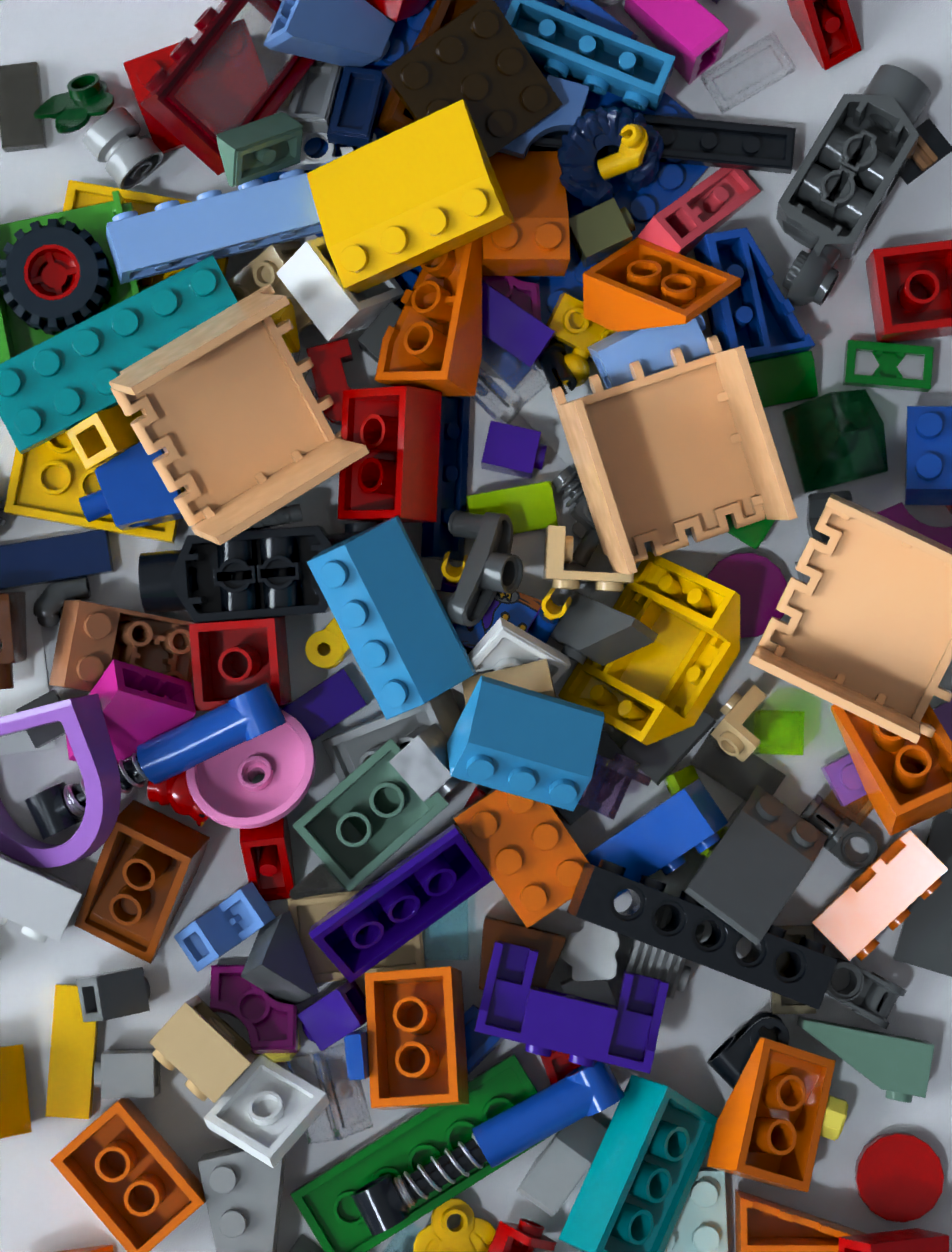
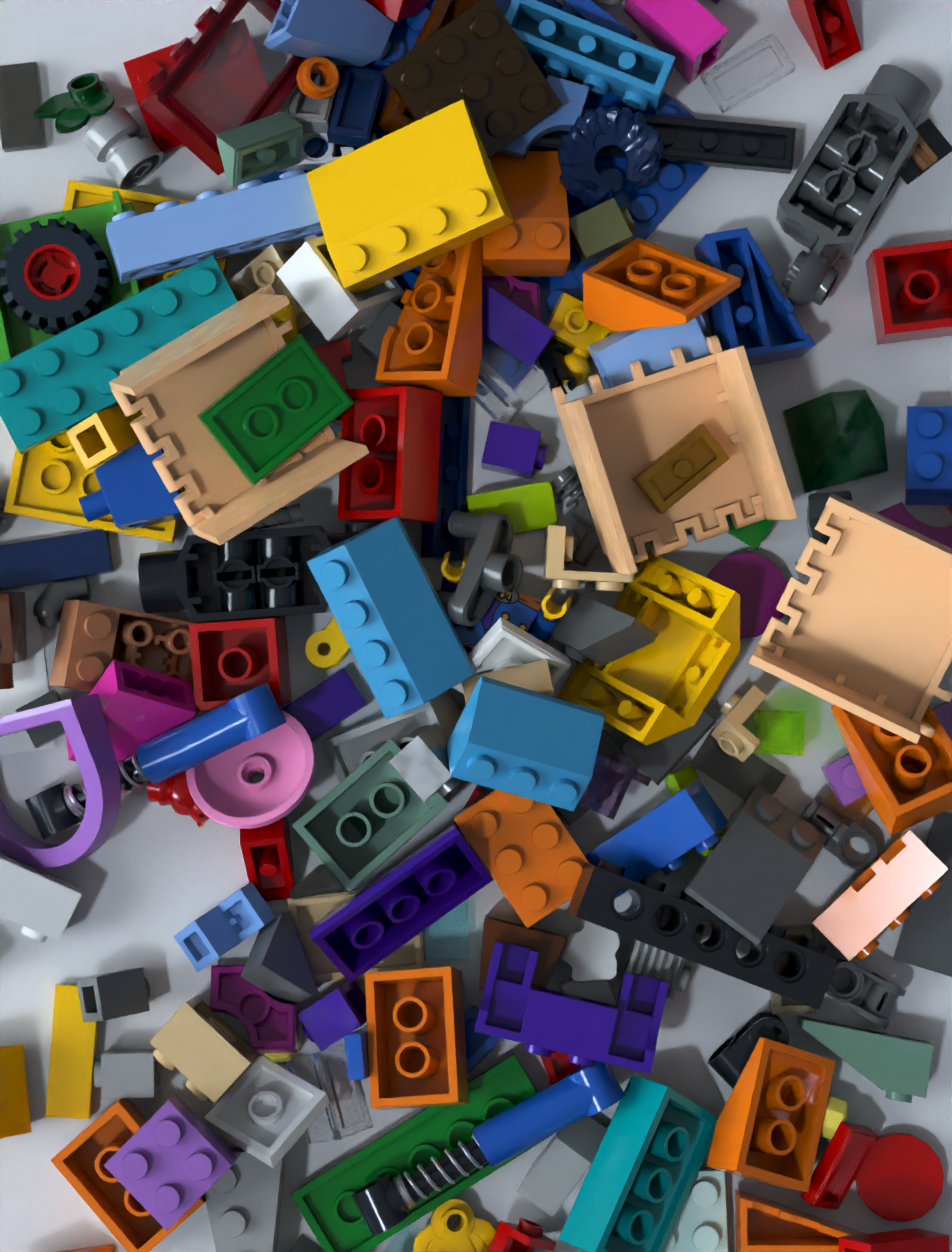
dark orange slope [74,800,210,964] -> none
yellow arm [597,123,649,180] -> none
coral slope [635,168,761,256] -> none
green slope [749,351,818,408] -> none
green piece [843,340,934,392] -> none
none -> medium lavender brick [103,1094,238,1231]
none -> green tile [197,334,354,485]
none -> orange plate [296,56,339,100]
none -> pearl gold plate [632,424,730,514]
none -> red tile [800,1121,878,1210]

